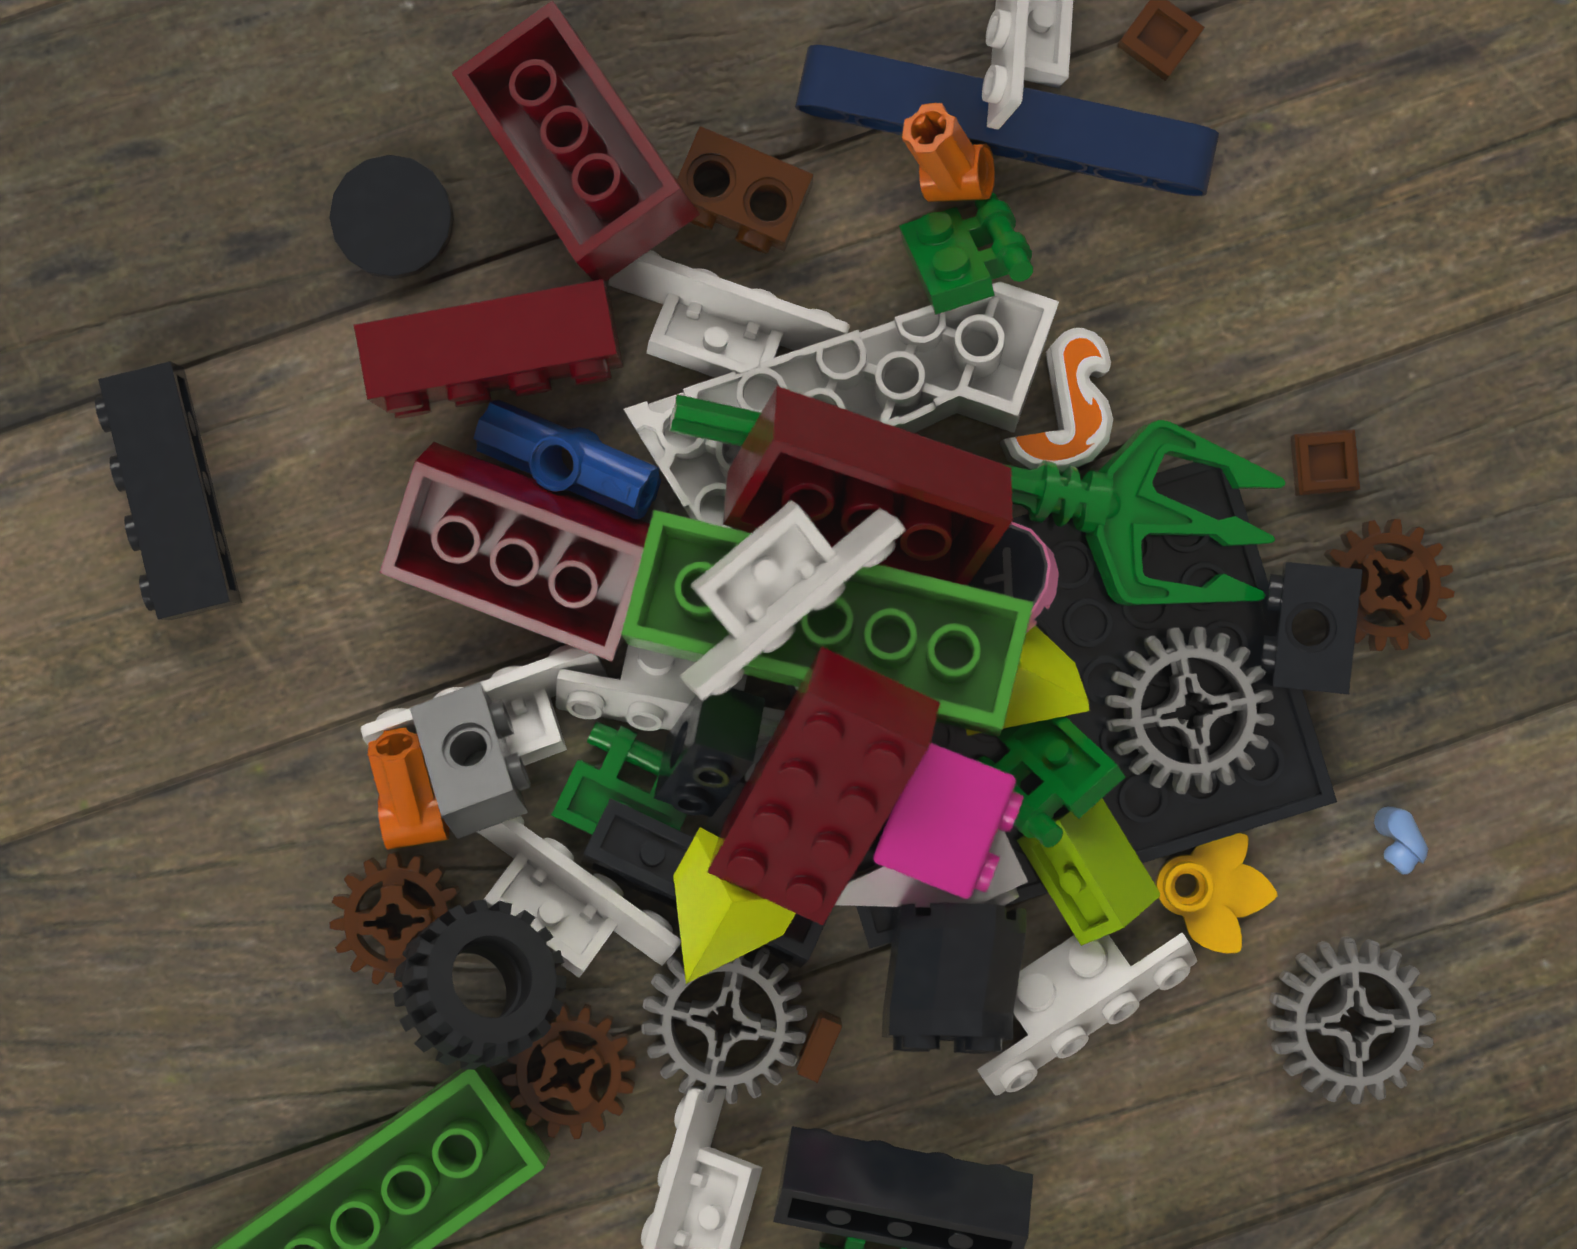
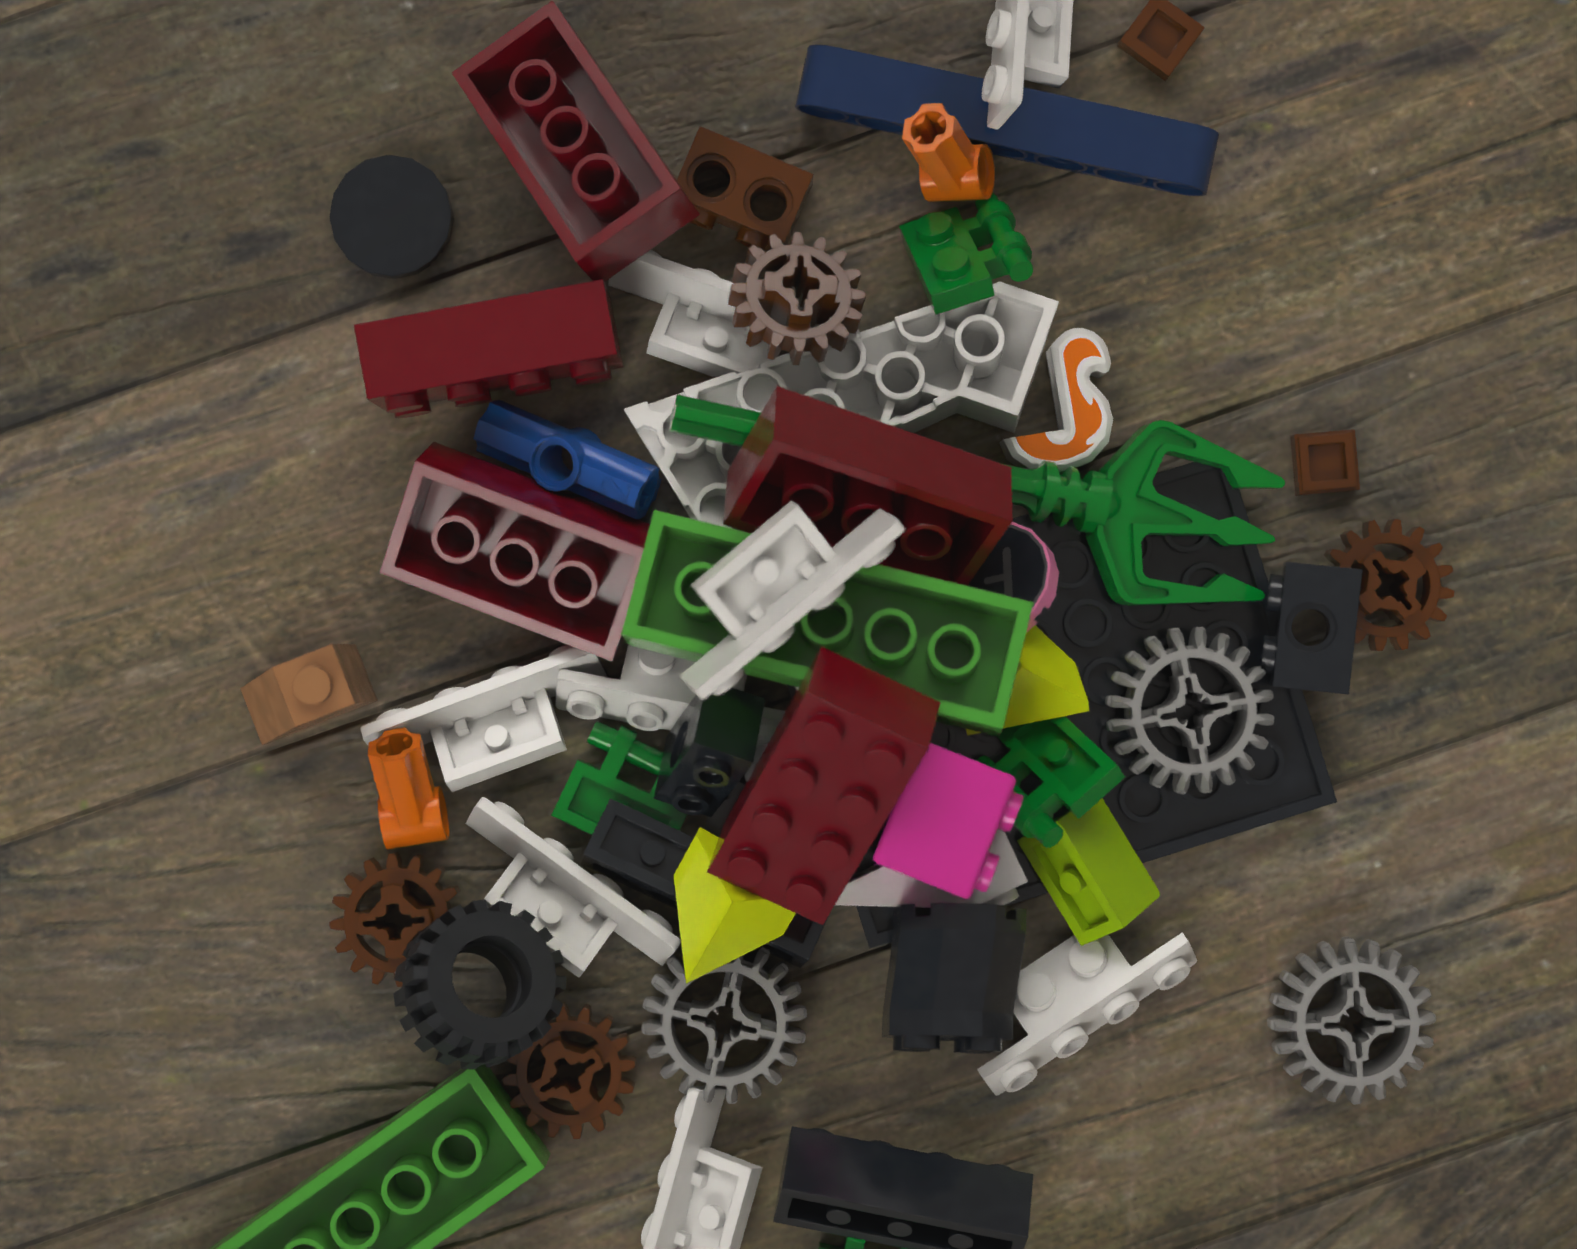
black brick [95,361,242,620] -> none
brick [410,682,531,839] -> none
reddish brown tile [796,1009,842,1083] -> none
yellow plate [1155,833,1277,953] -> none
light blue arm [1374,806,1428,874] -> none
none -> medium nougat slope [240,644,378,745]
none -> reddish brown gear [728,232,866,365]

